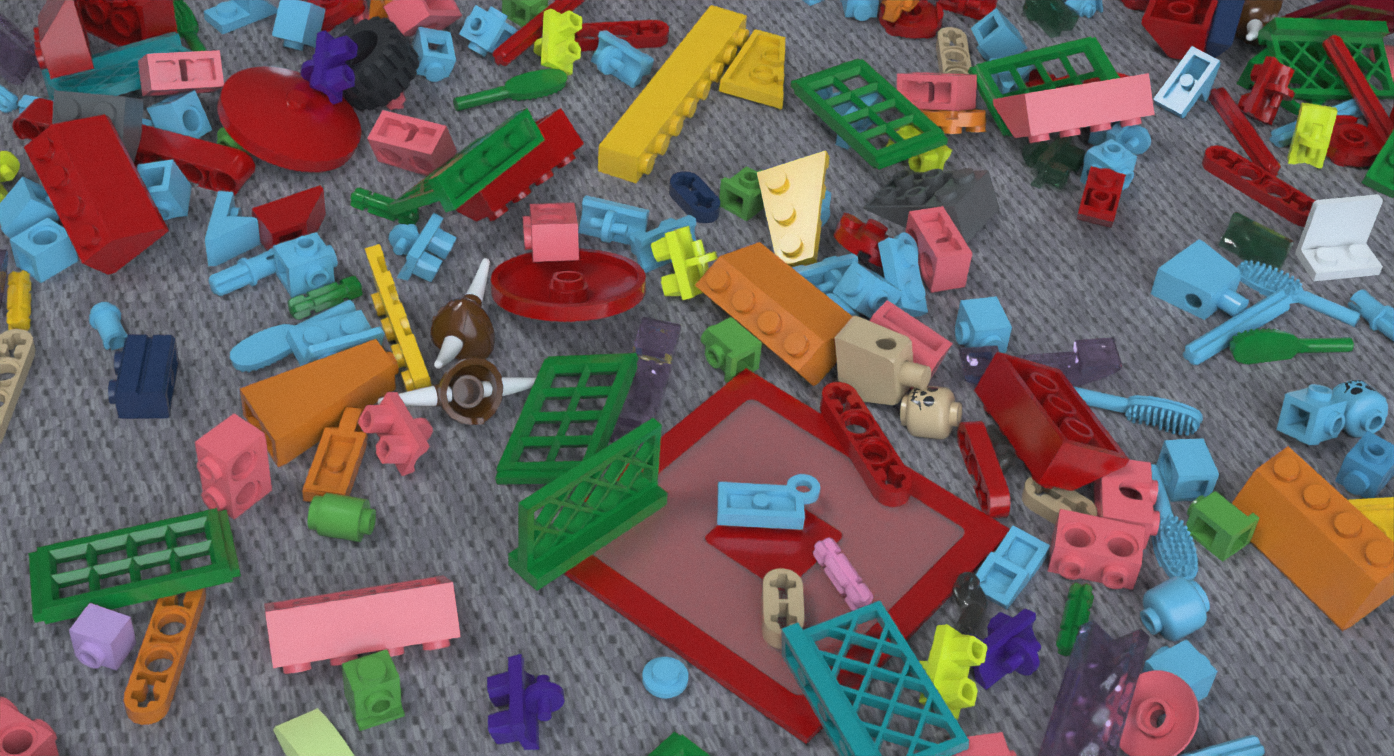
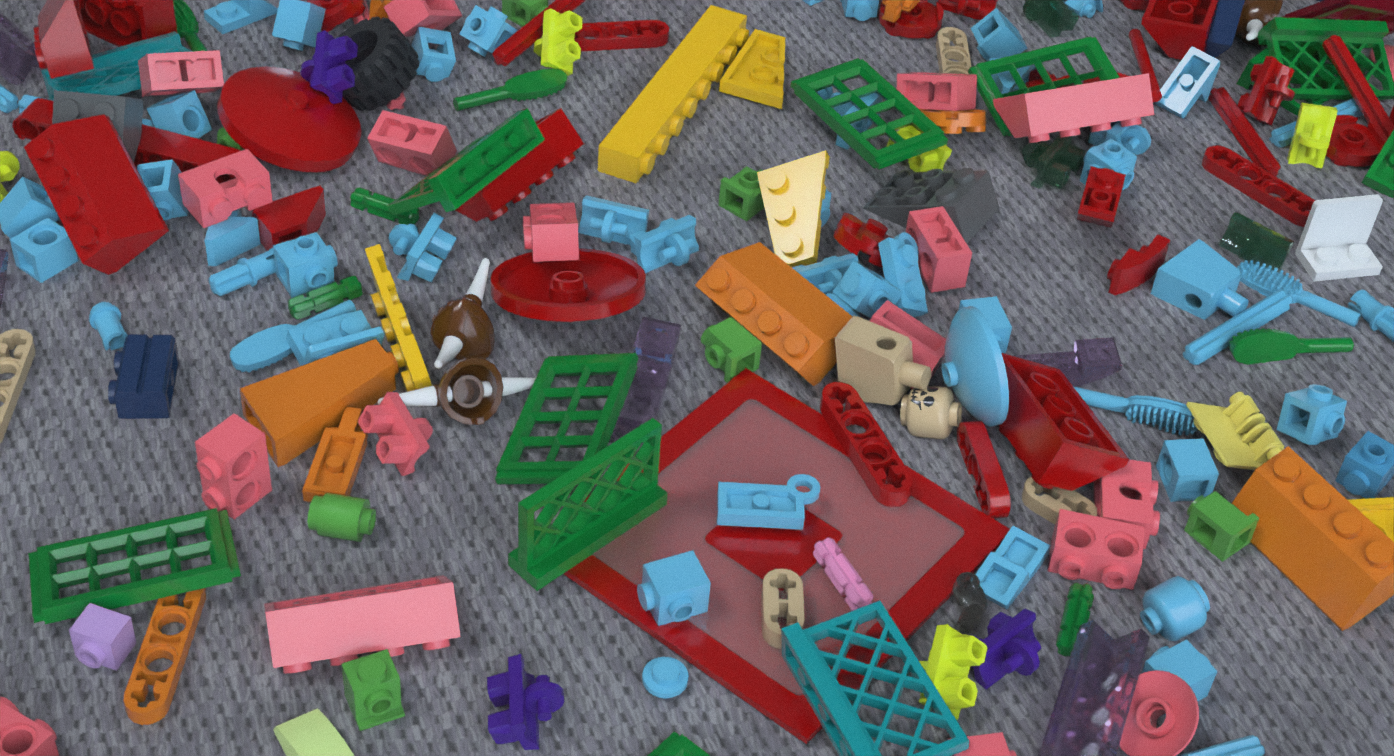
yellow axle [6,270,31,331] -> none
medium azure hips [591,30,654,88] -> none
neon yellow hips [651,226,718,300] -> none
dark blue beam [669,171,720,223] -> none
clear smoke arm [986,424,1018,475] -> none
medium azure piece [1151,464,1198,581] -> none
medium azure head [1333,380,1388,438] -> none
none -> coral brick [178,149,273,228]
none -> medium azure brick [637,550,711,626]
none -> medium azure dish [941,306,1009,427]
none -> red slope [1107,234,1171,295]
none -> red bar [1128,29,1162,102]
none -> light yellow hinge [1186,392,1284,470]

